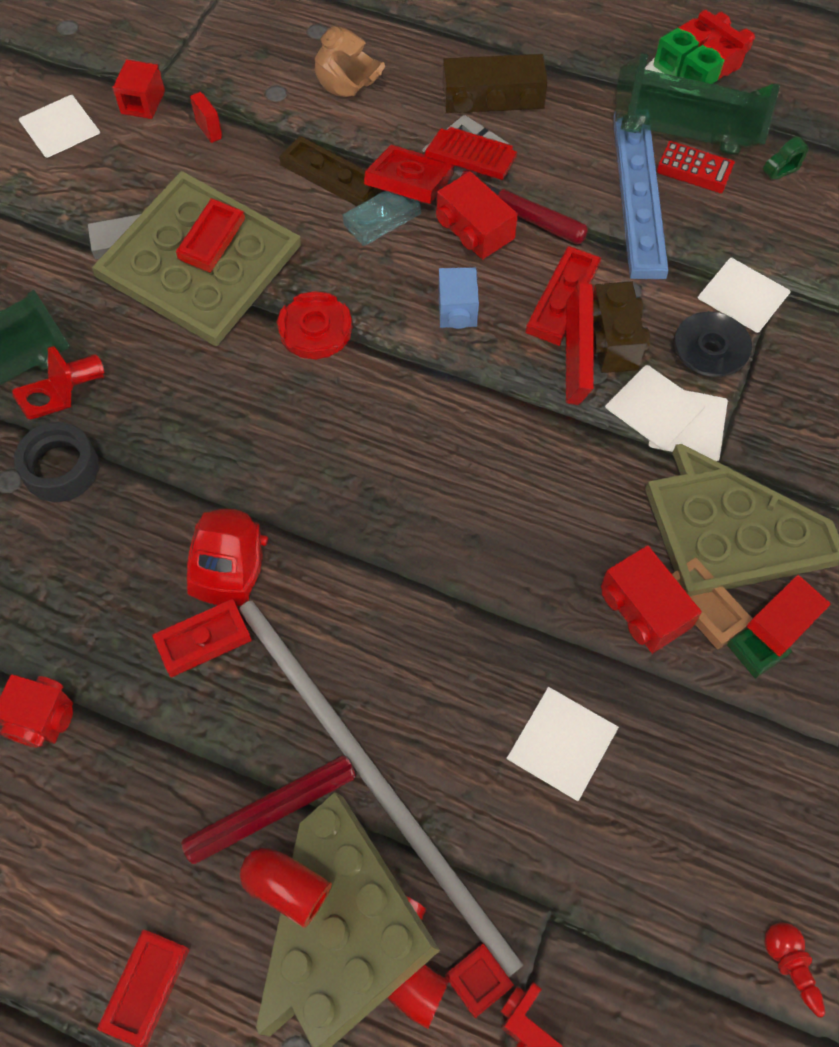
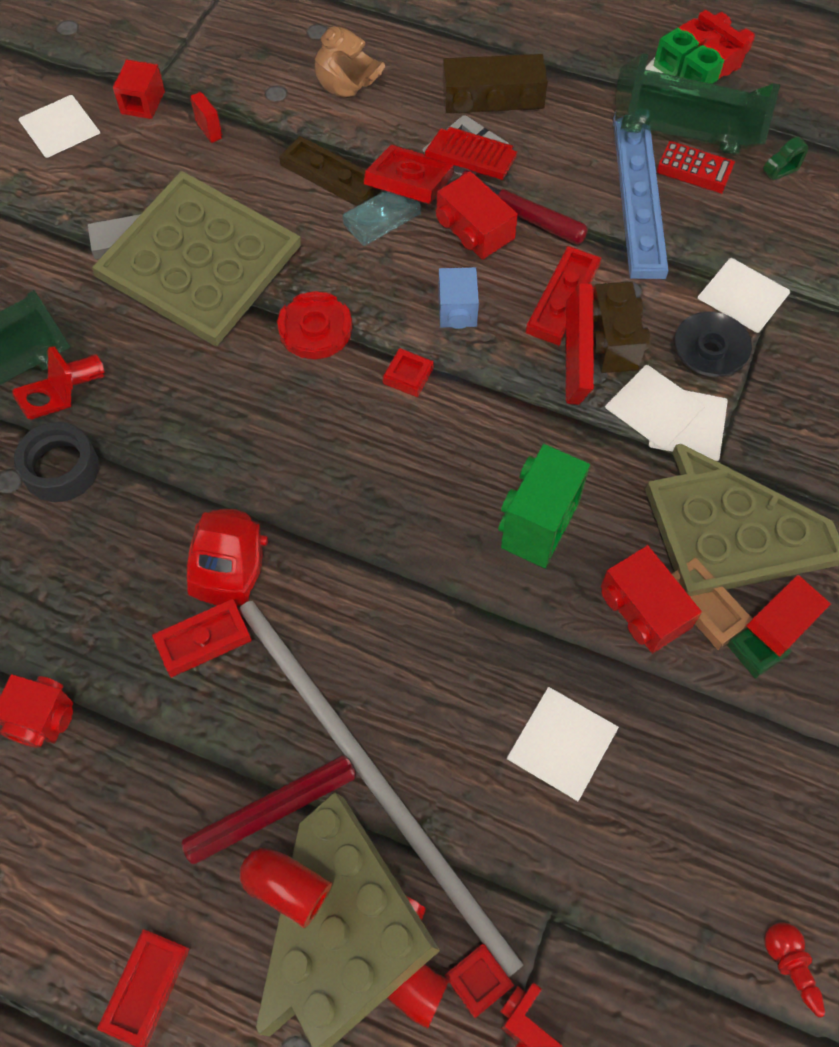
red tile [176,198,245,273] -> none
none -> red tile [383,348,434,398]
none -> green brick [498,443,590,569]

